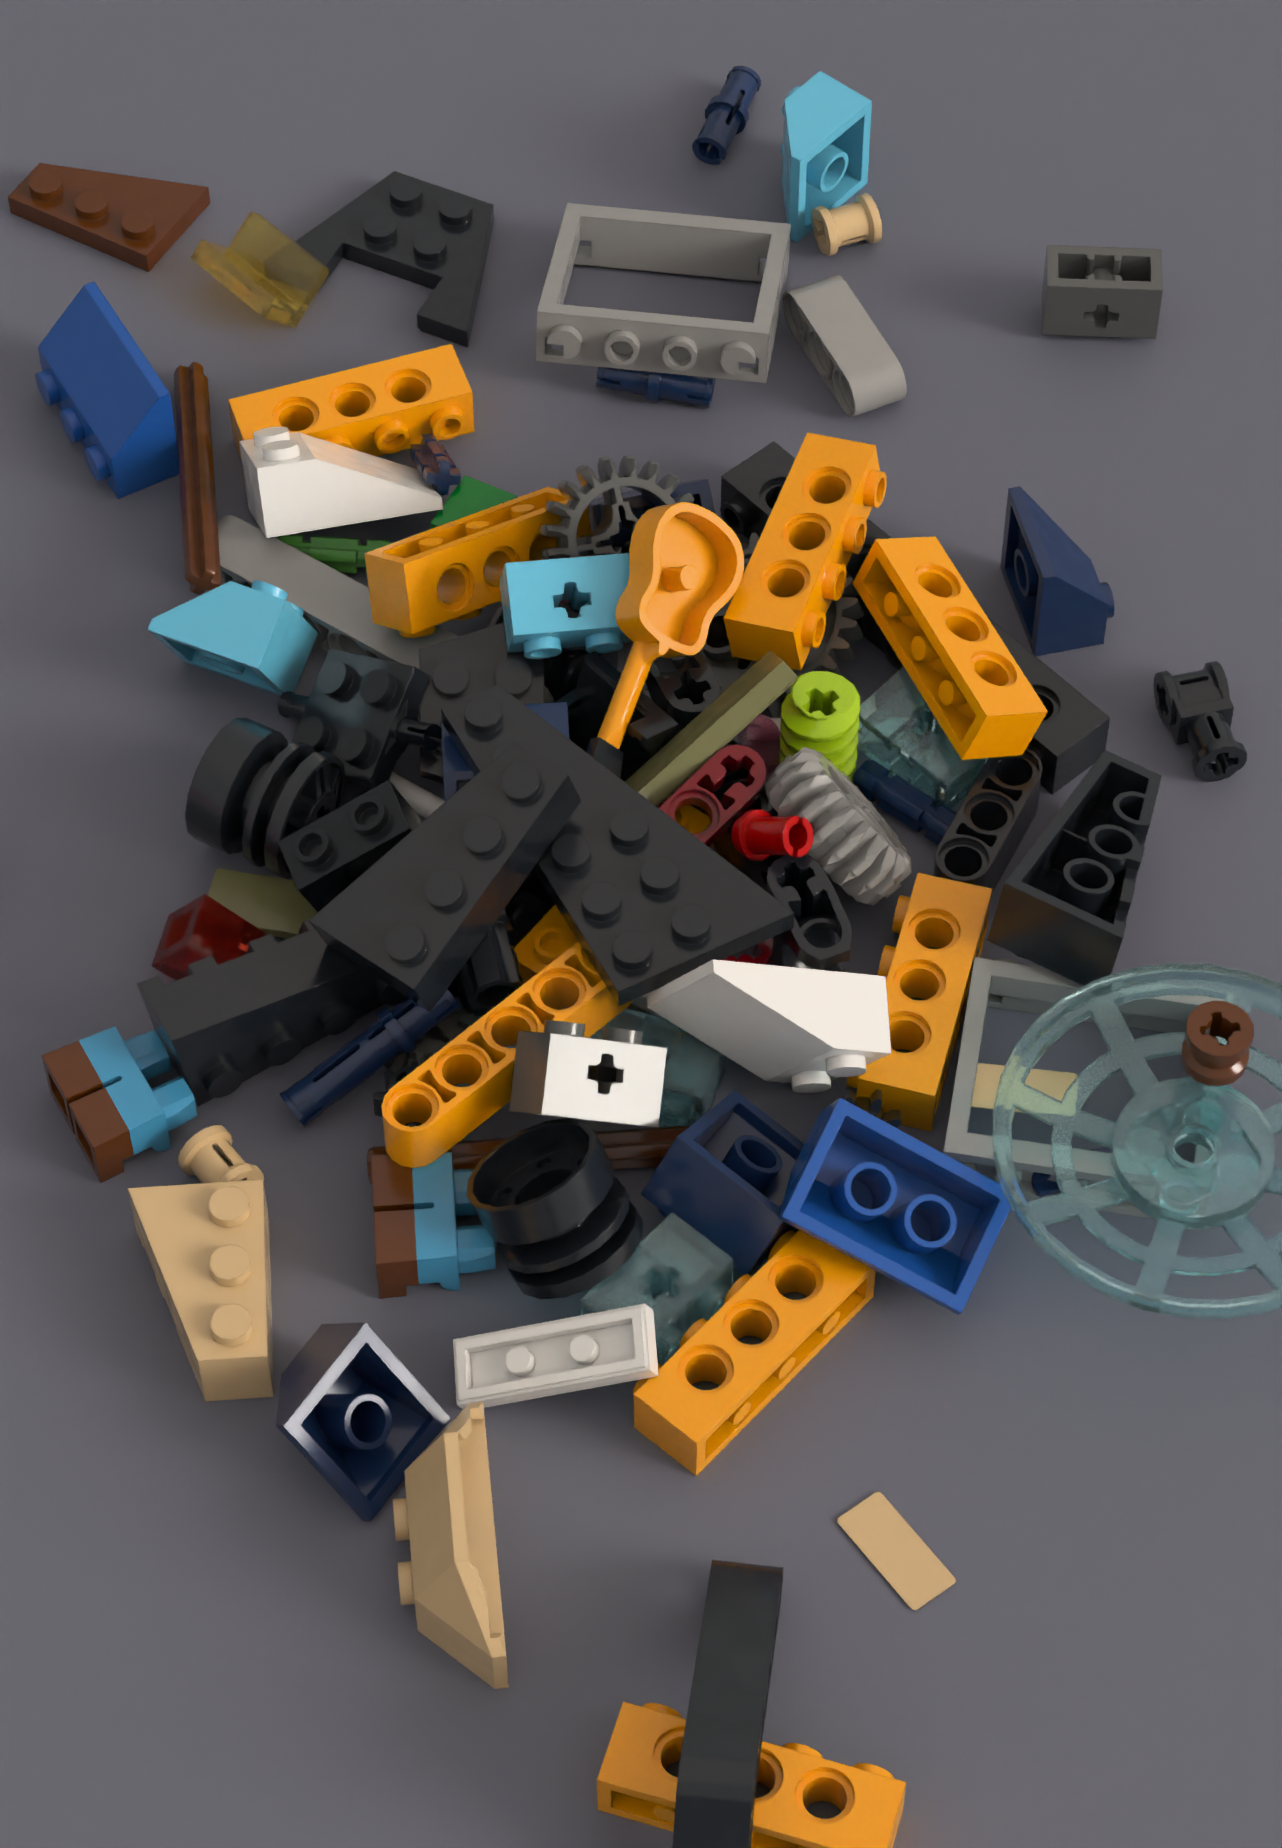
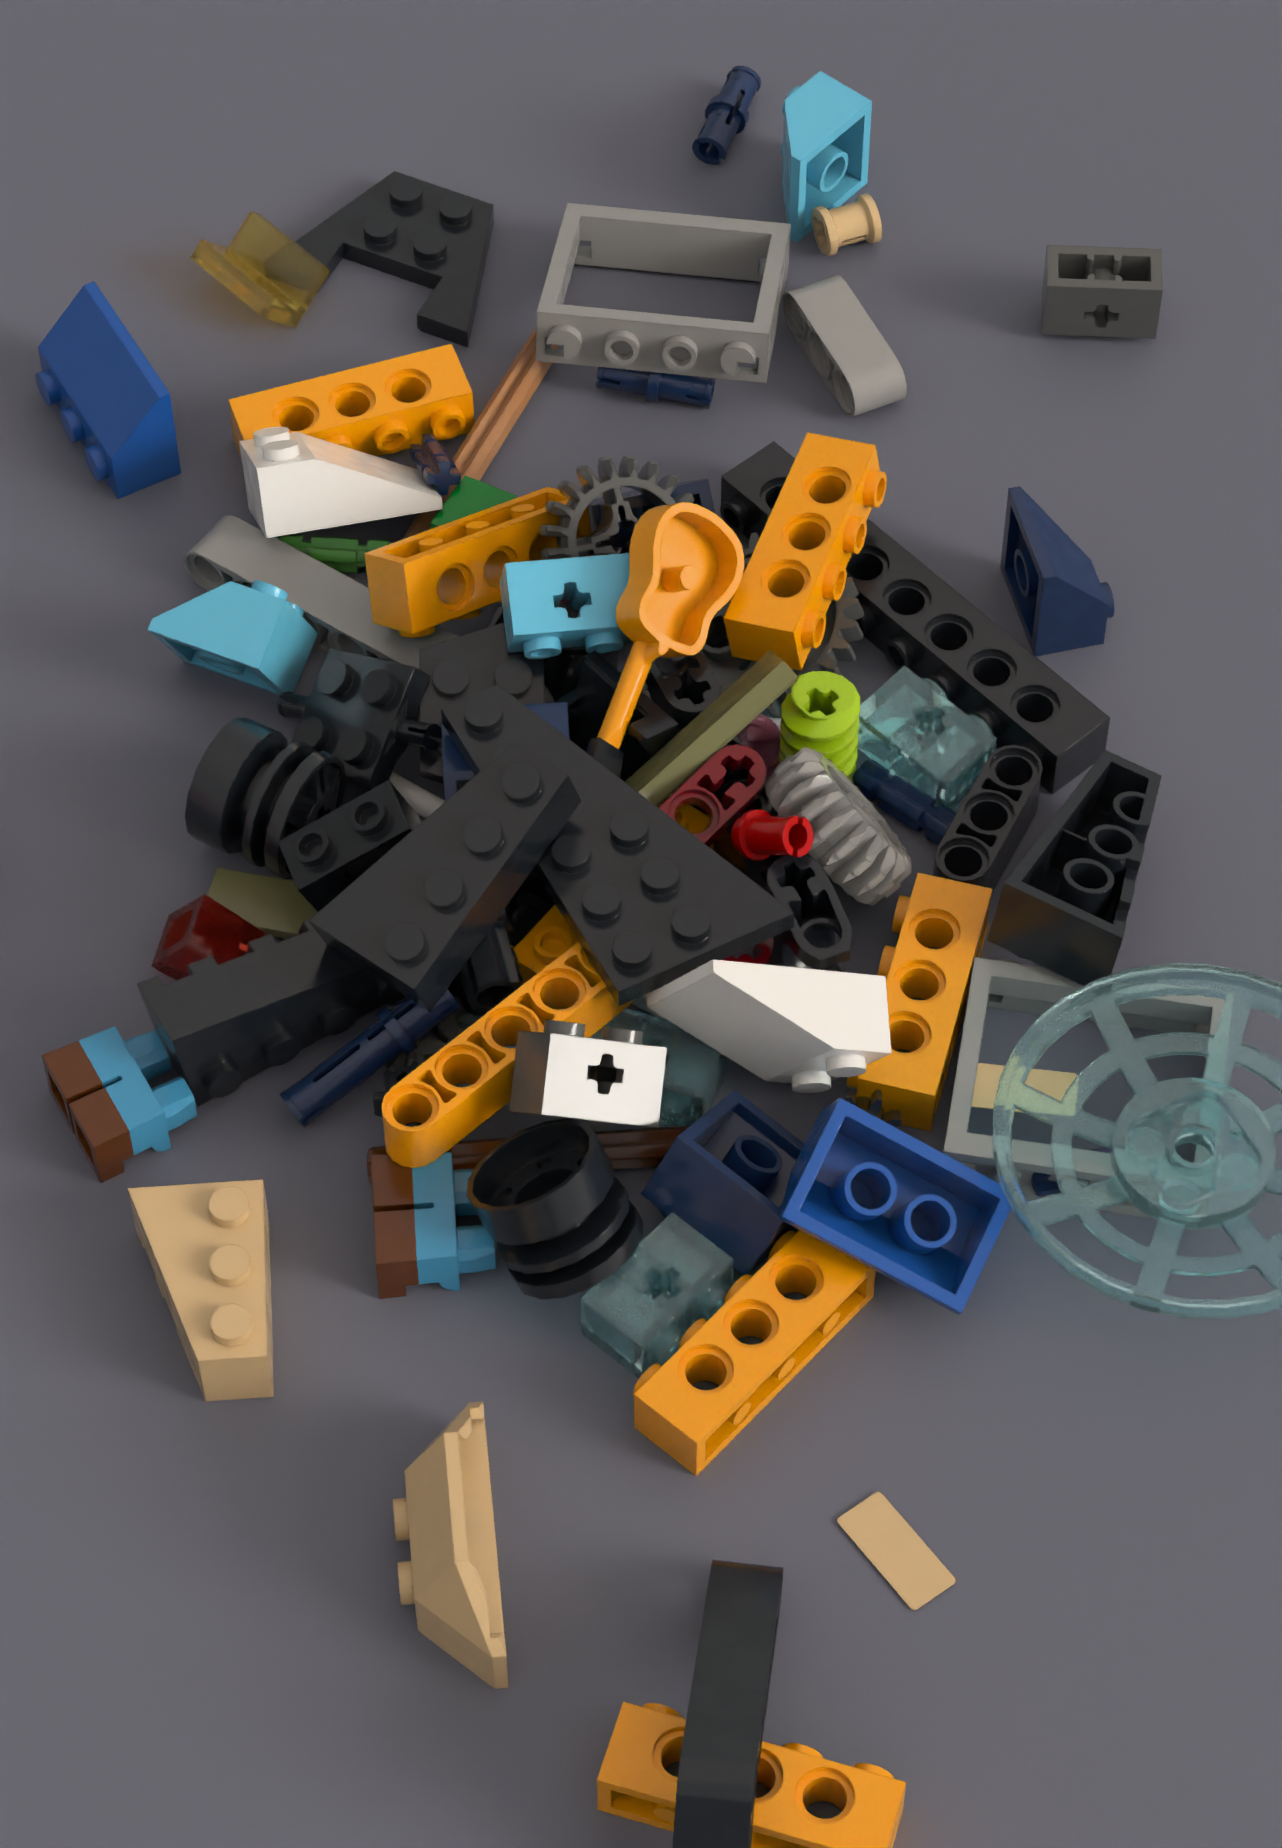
reddish brown wing [8,163,210,272] -> none
reddish brown axle [174,362,221,595] -> none
tan bush [178,1125,264,1183] -> none
dark blue slope [276,1323,450,1522] -> none
white tile [453,1303,659,1409] -> none
light orange brick [852,536,1048,760] -> none
black connector [1153,661,1247,782] -> none
reddish brown wheel [1181,1001,1254,1086] -> none
none -> medium nougat axle [402,329,559,539]

